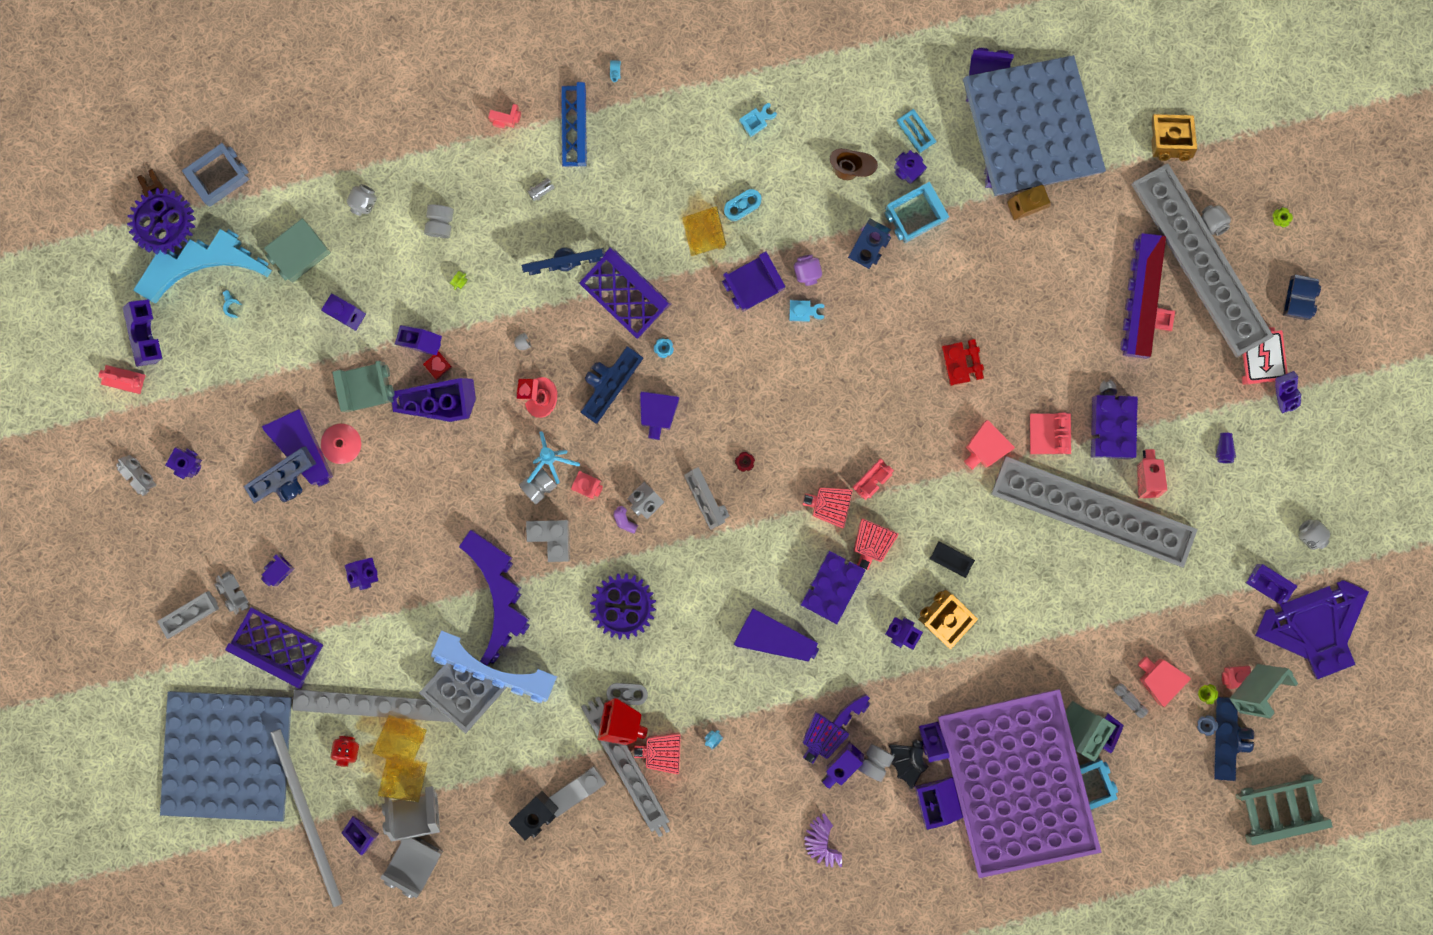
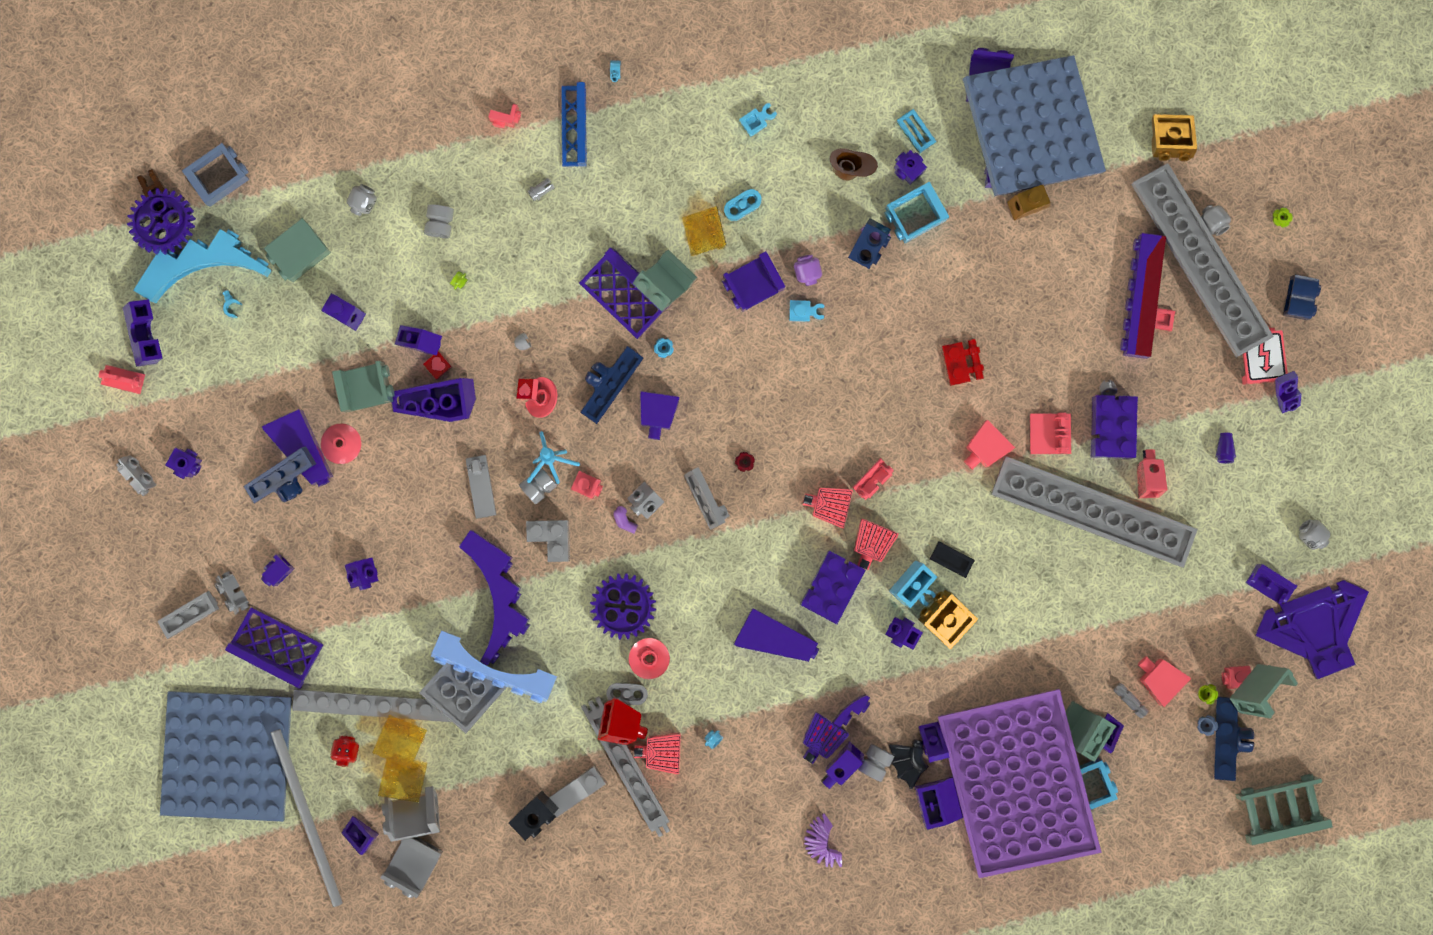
dark blue plate [521,247,605,276] -> none
none -> light grey hinge [465,455,497,519]
none -> coral dish [629,638,670,679]
none -> sand green panel [632,250,698,311]
none -> medium azure brick [889,561,937,608]

